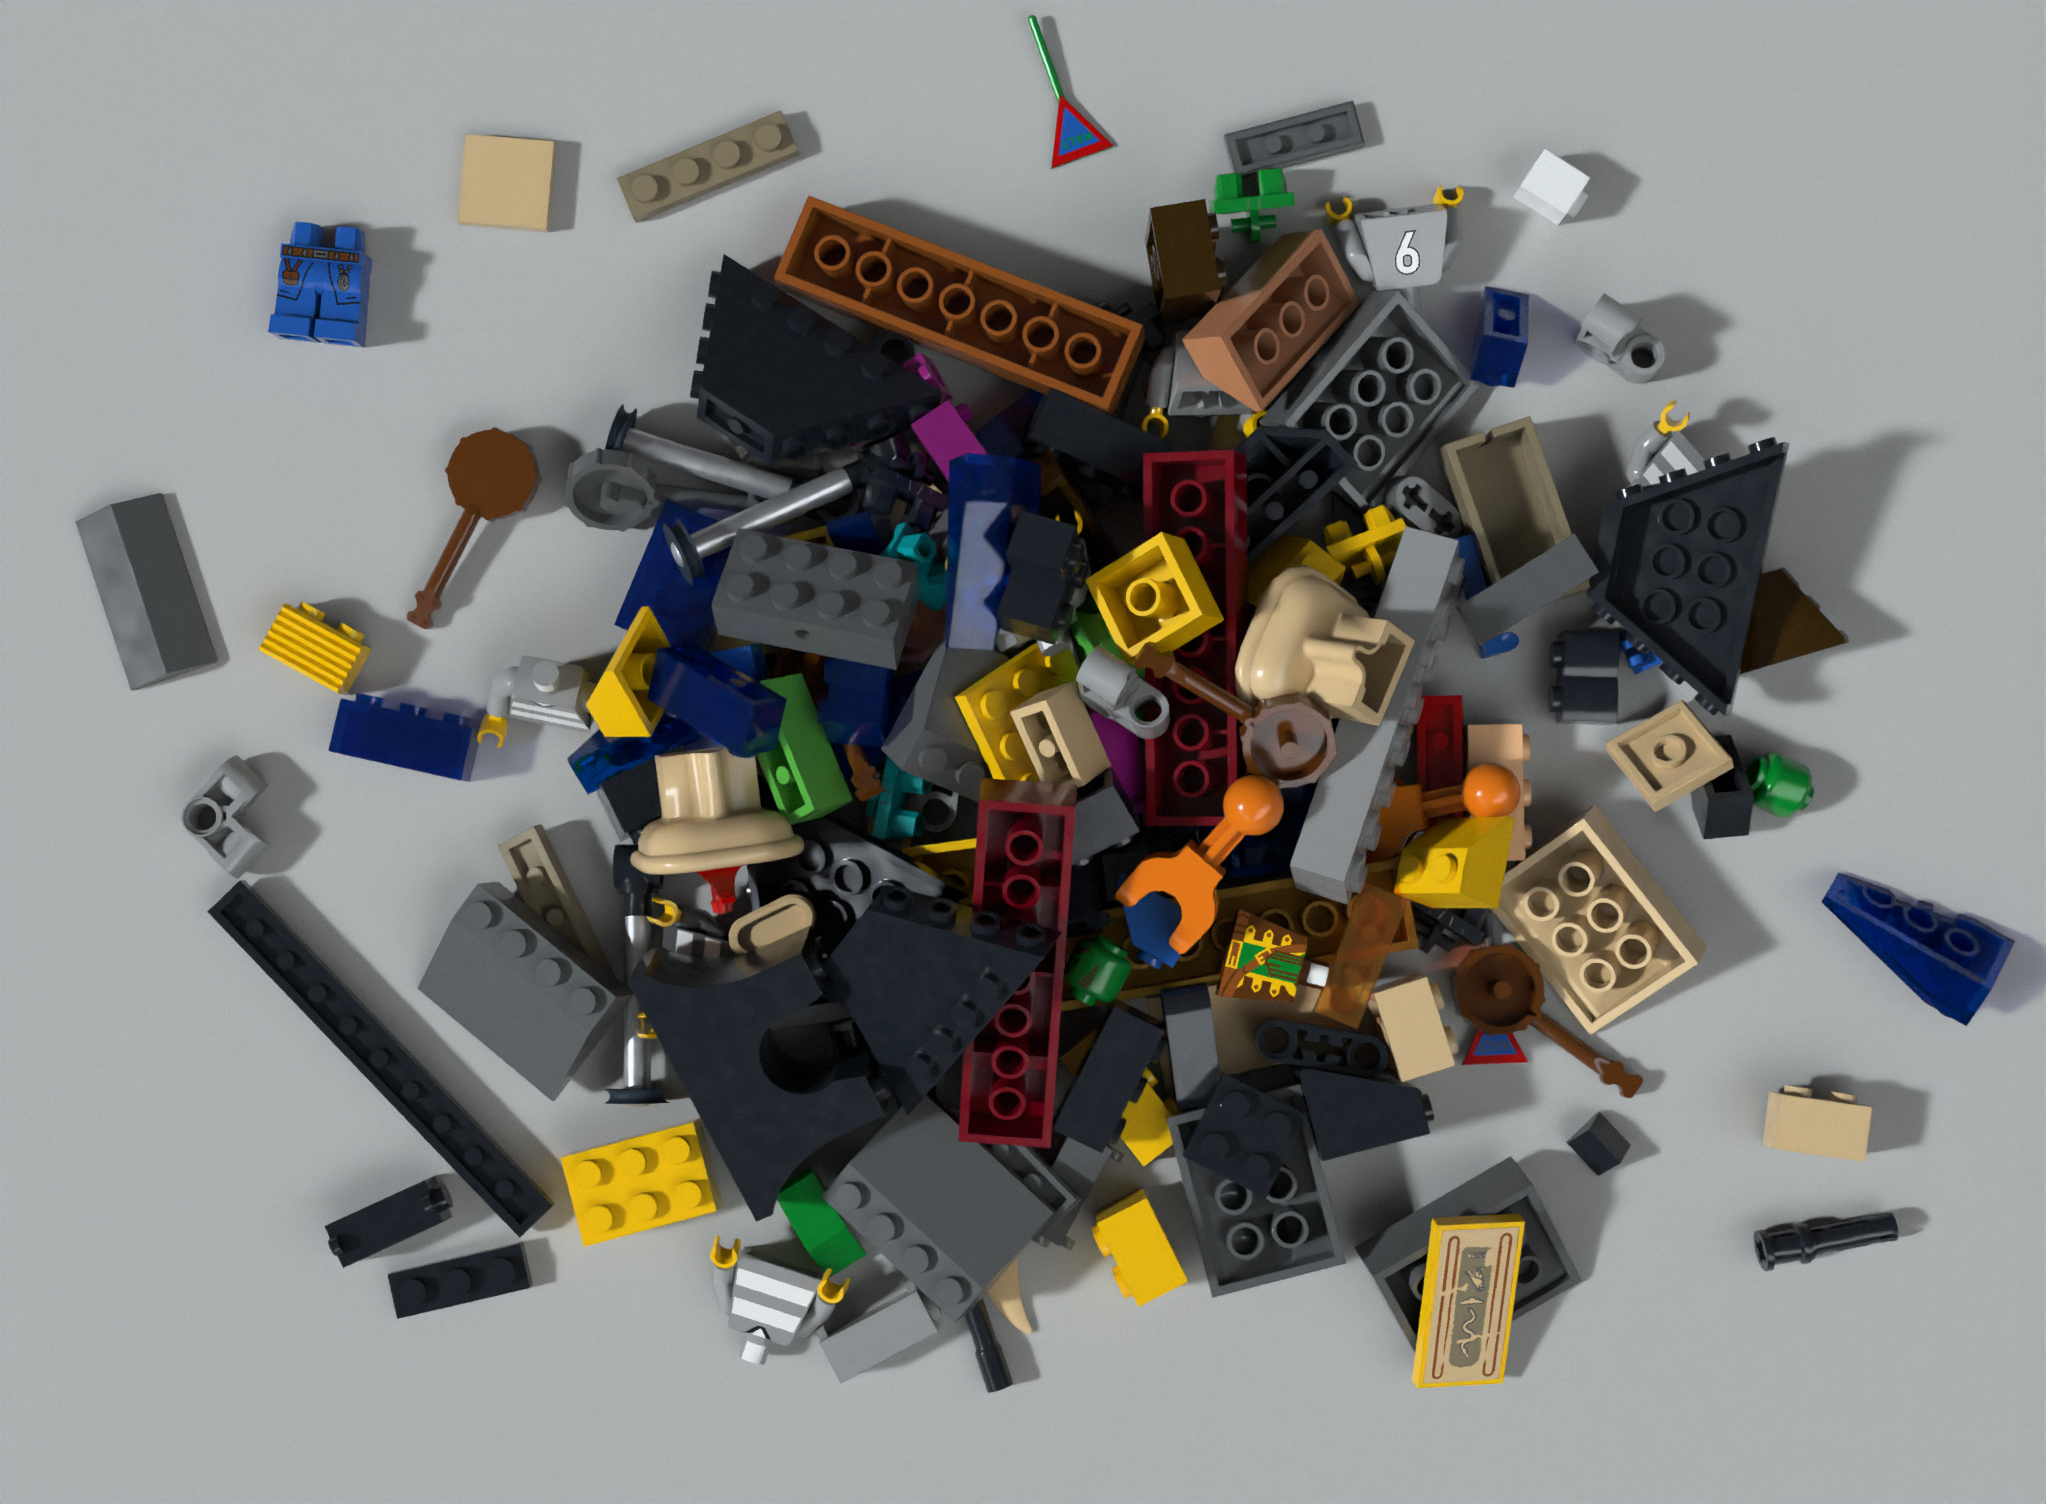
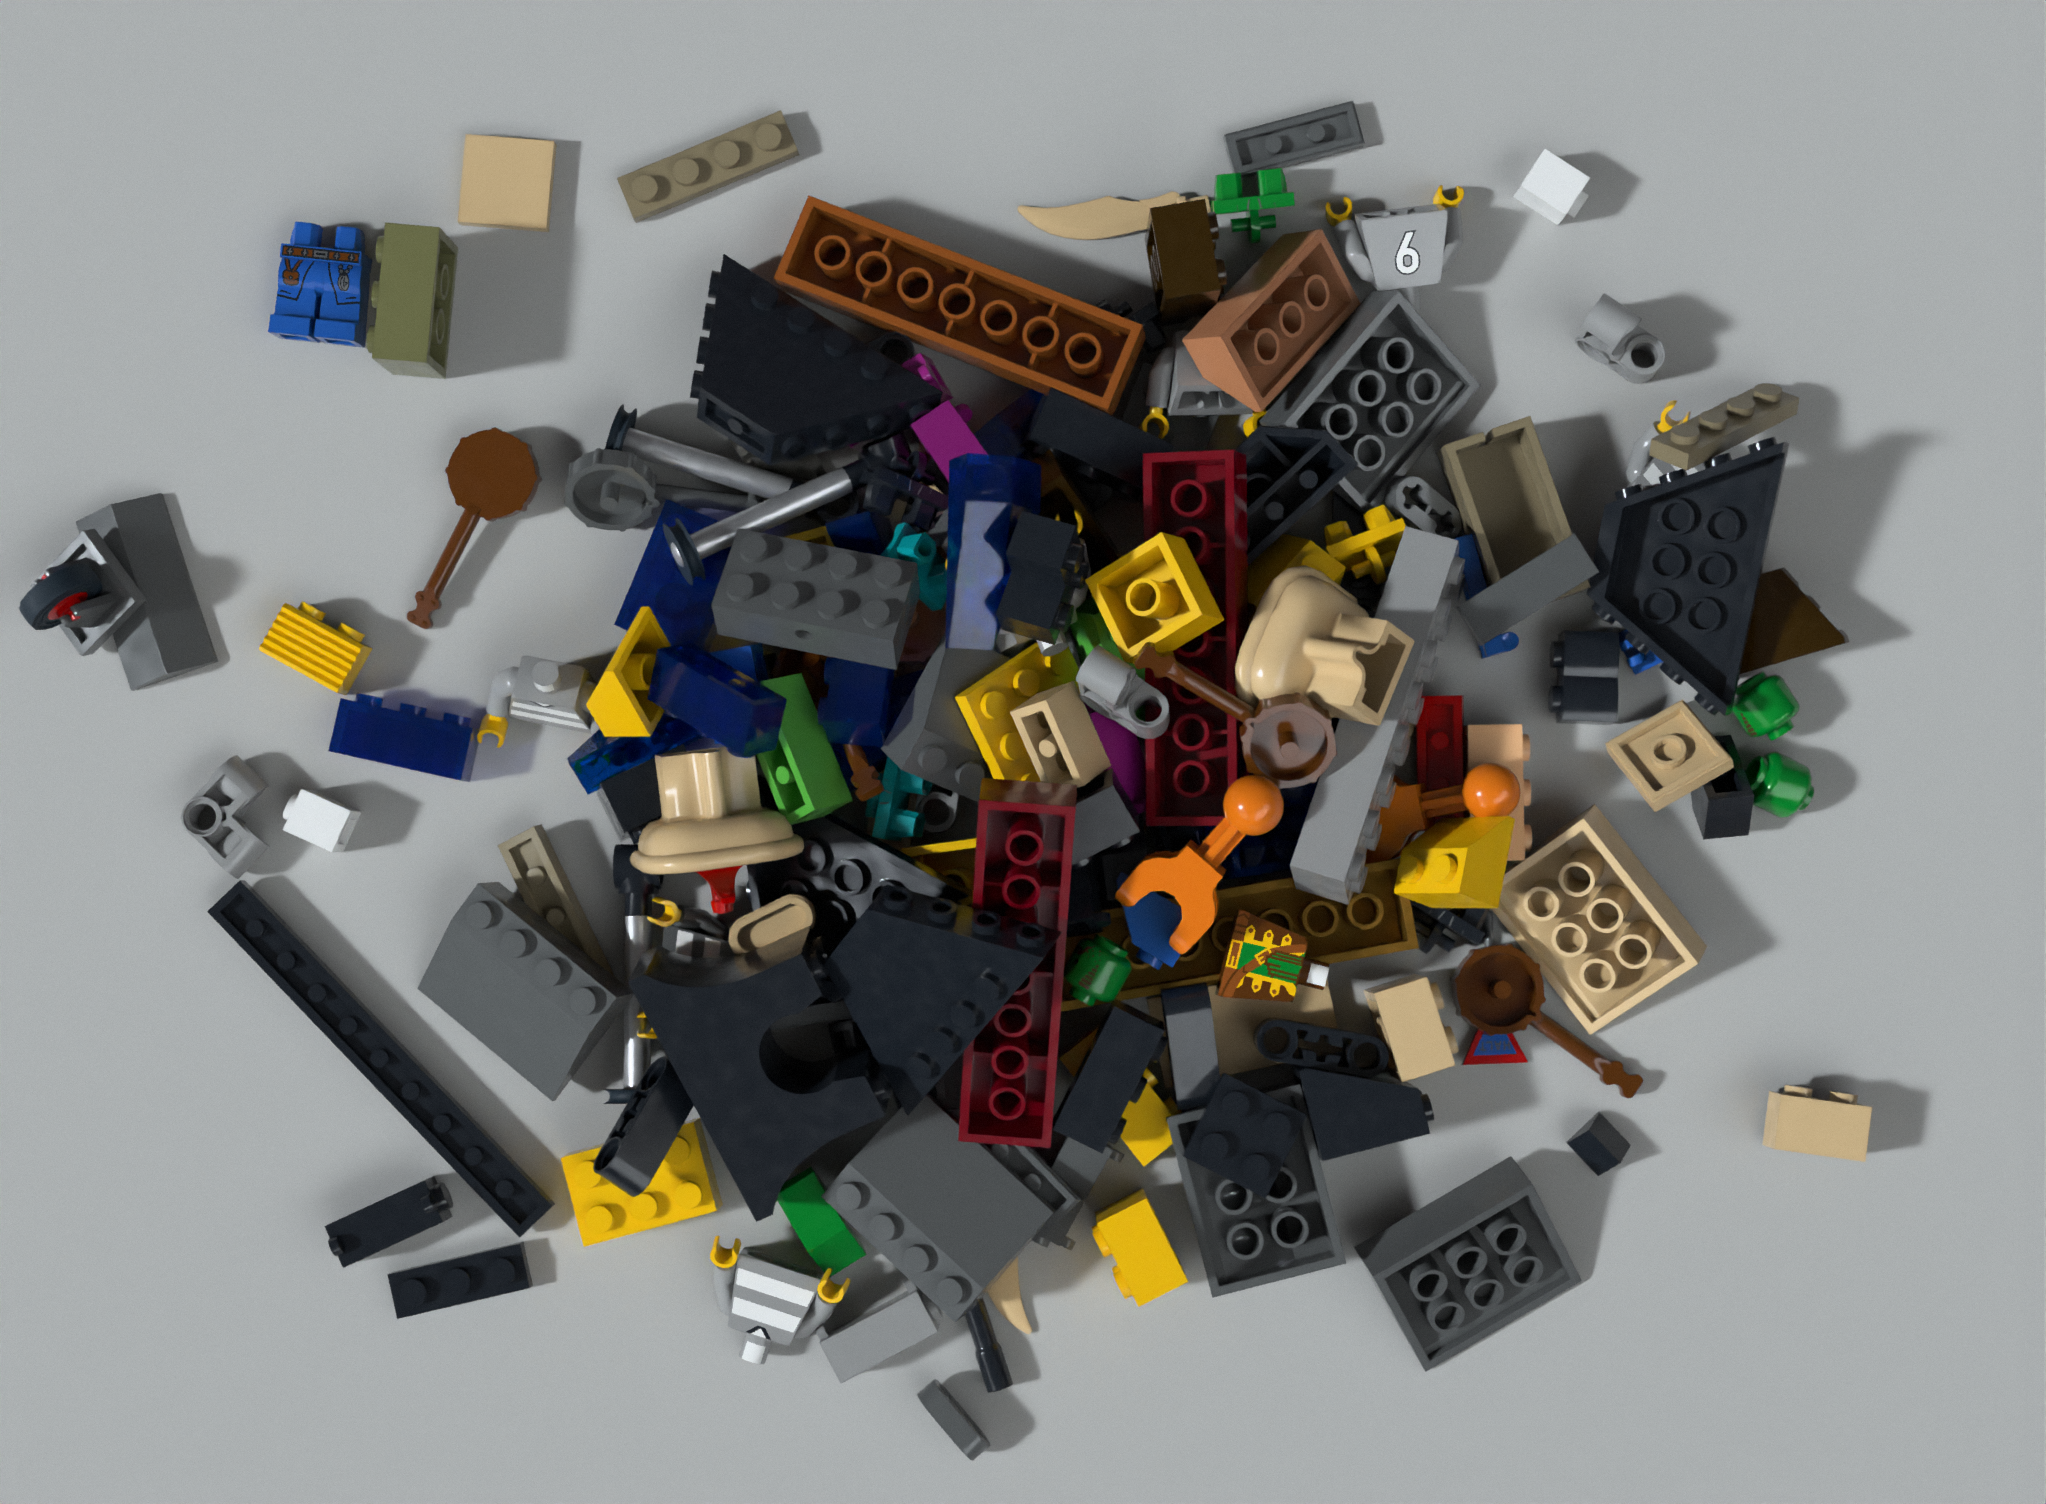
piece [1028,15,1113,169] -> none
clear orange plate [1313,882,1409,1029] -> none
tile [1412,1214,1525,1388] -> none
clear blue slope [1470,286,1529,388] -> none
black pin [1754,1212,1899,1271] -> none
clear blue wedge [1821,873,2015,1026] -> none
none -> dark grey plate [19,529,147,656]
none -> white brick [282,789,361,853]
none -> olive brick [367,223,458,379]
none -> black beam [593,1057,694,1197]
none -> dark grey beam [917,1379,991,1461]
none -> tan sword [1017,191,1211,240]
none -> dark tan plate [1649,383,1799,471]
none -> green head [1732,671,1800,741]

